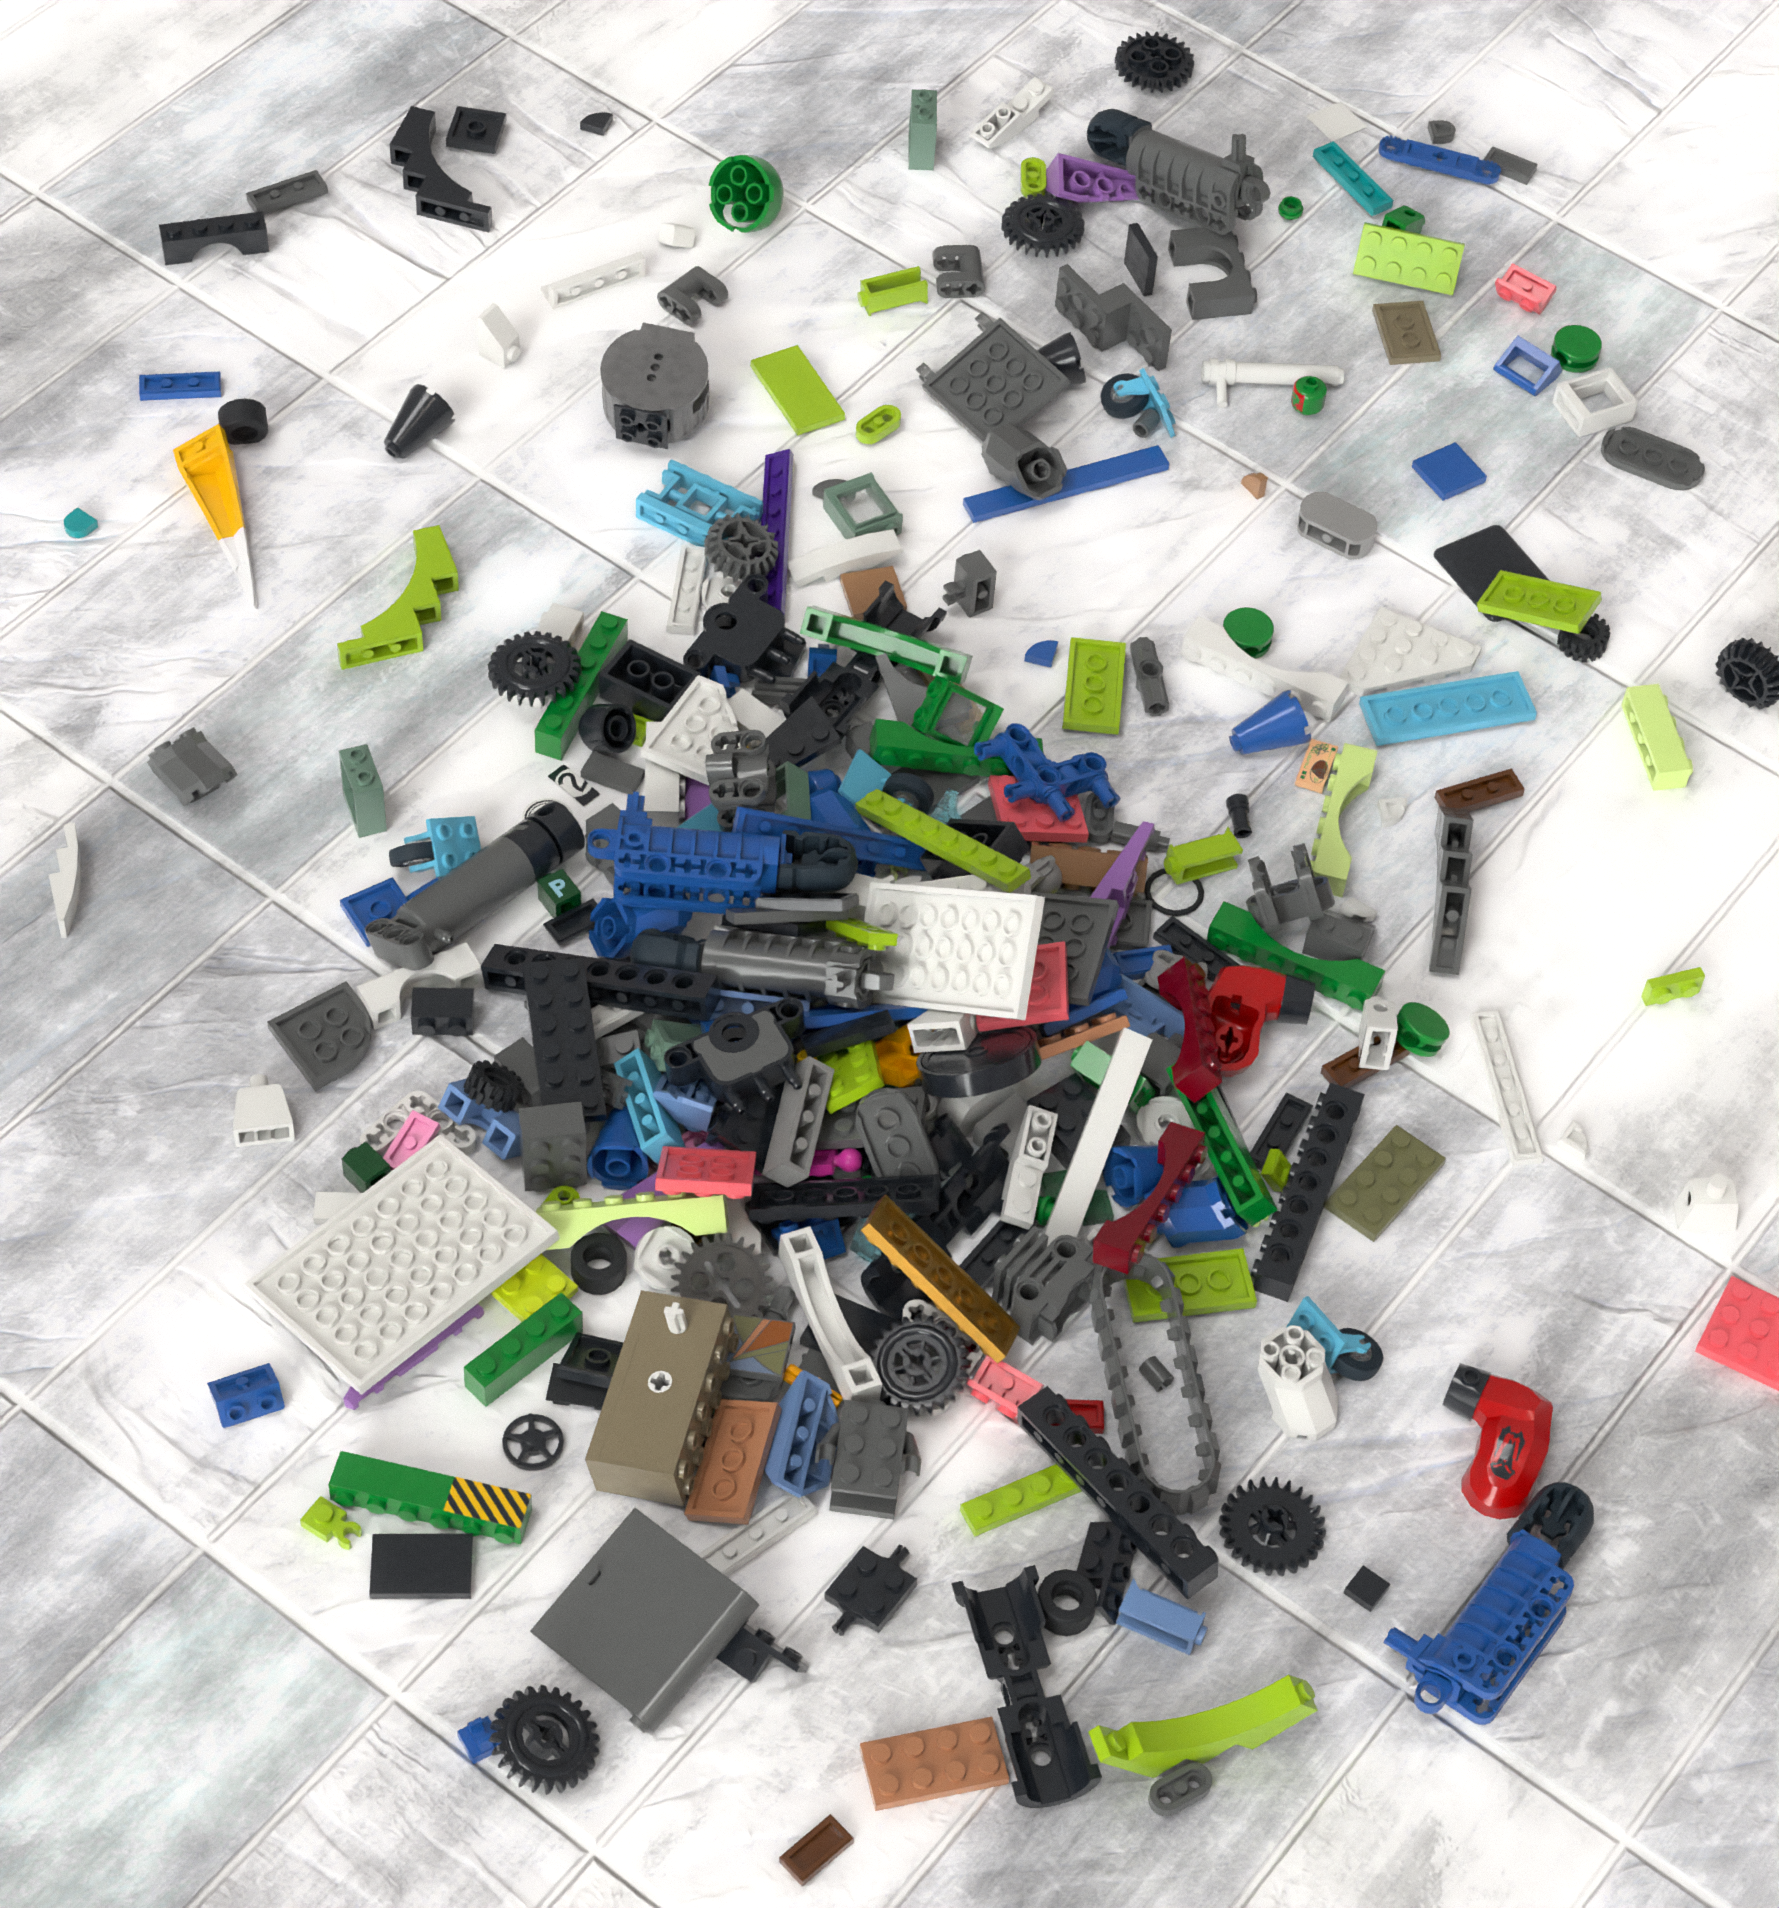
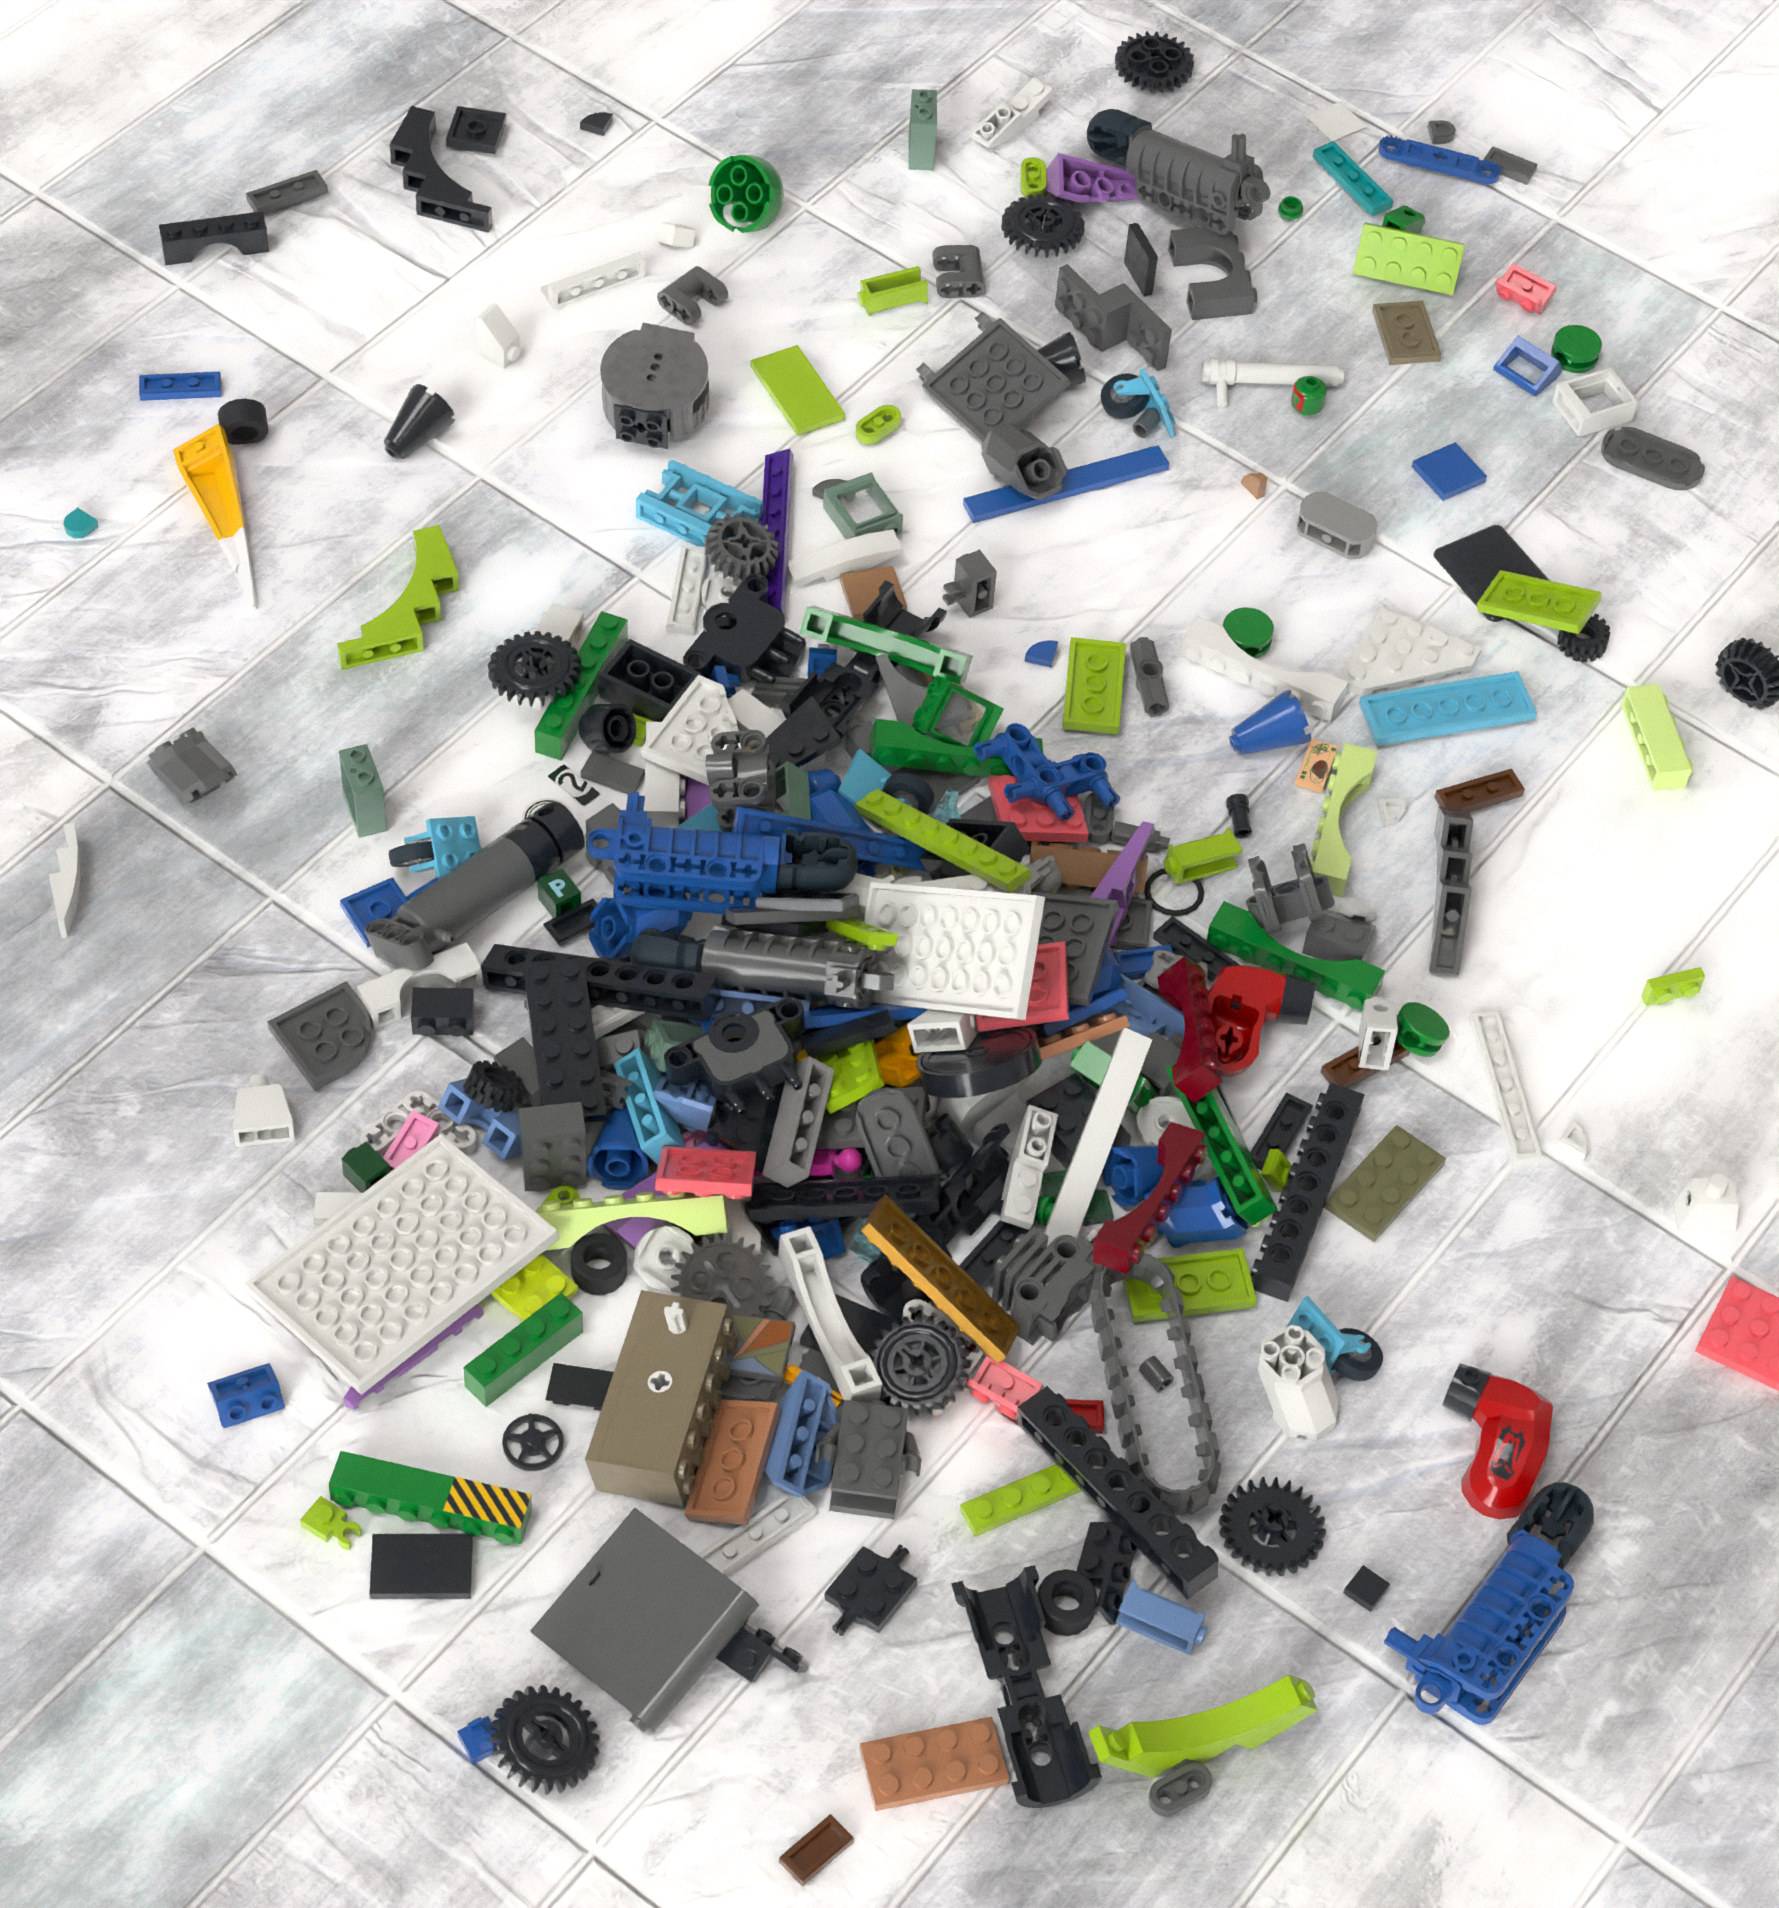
black tile [557,1332,624,1388] -> none

